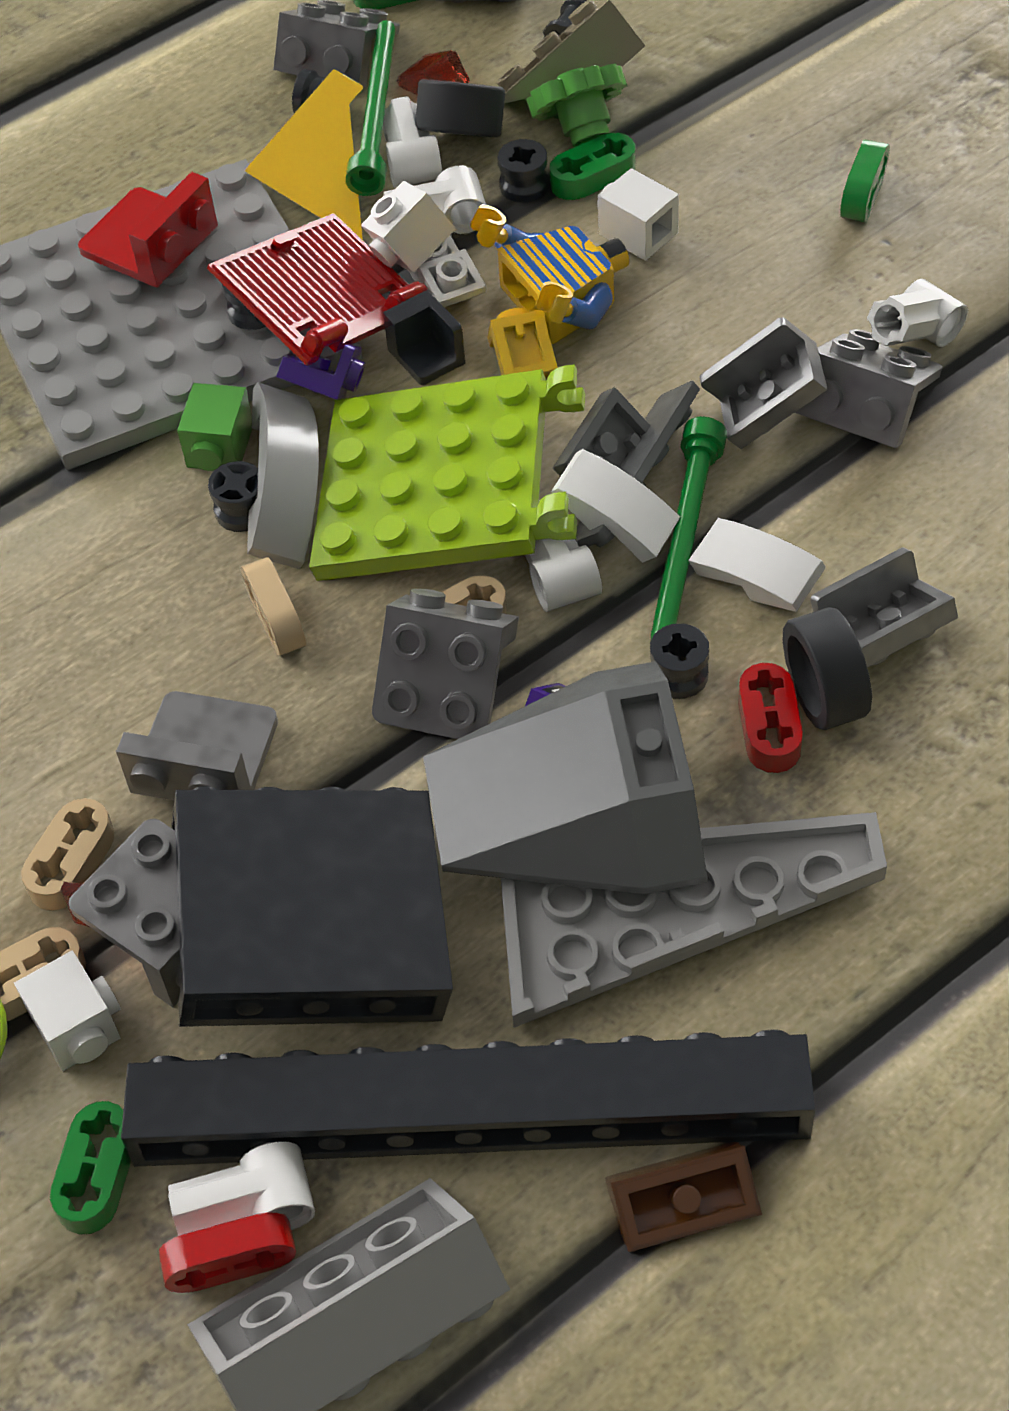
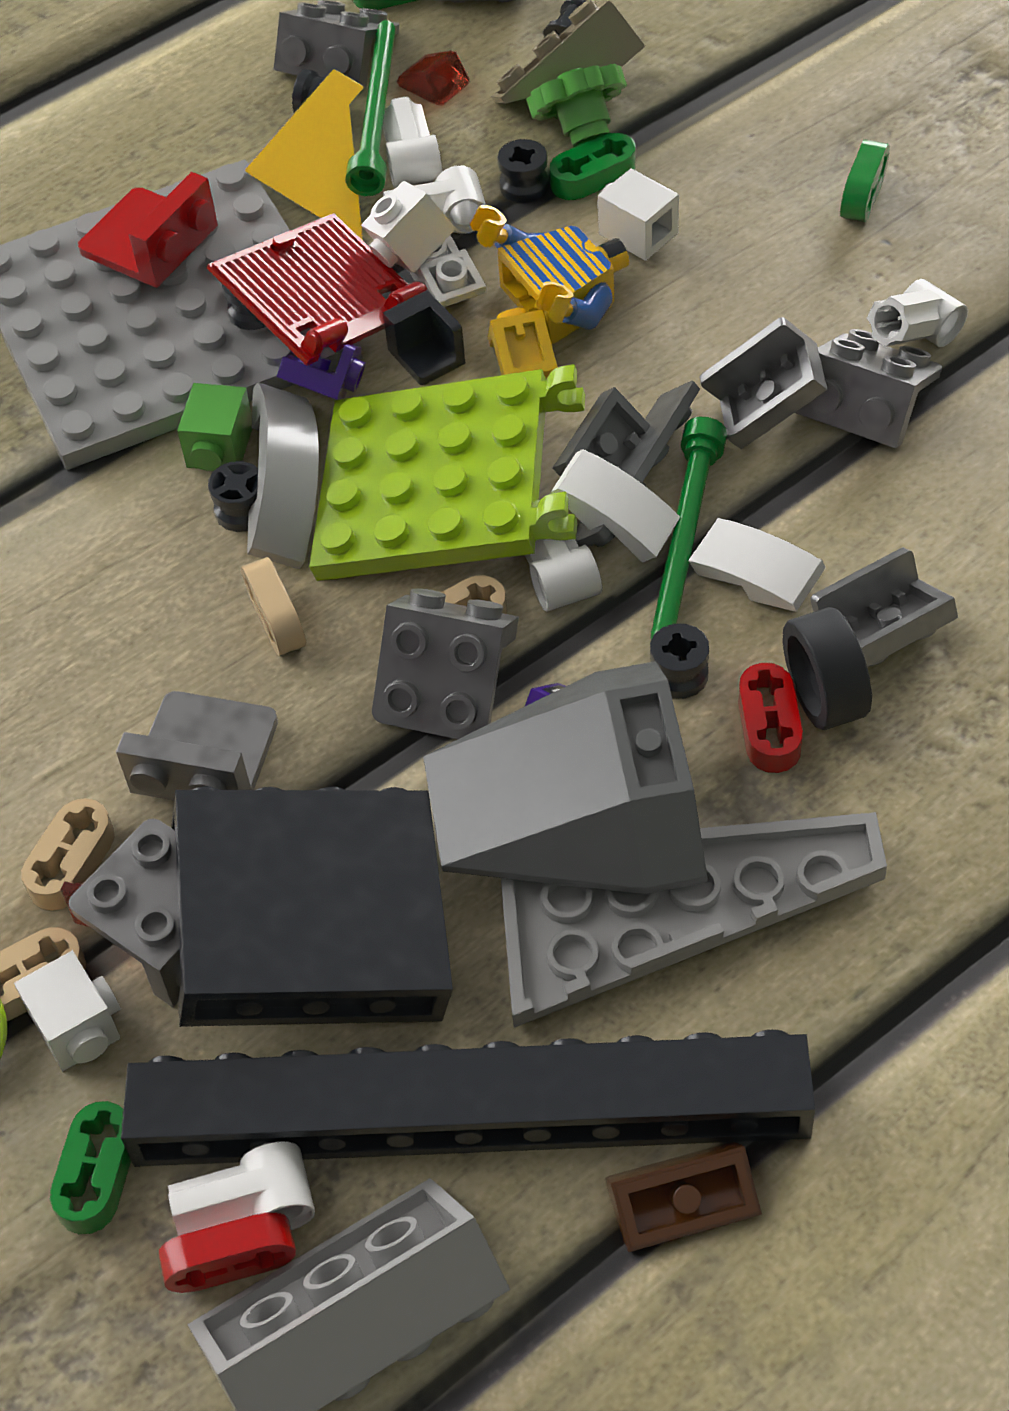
black tyre [415,79,505,138] -> none

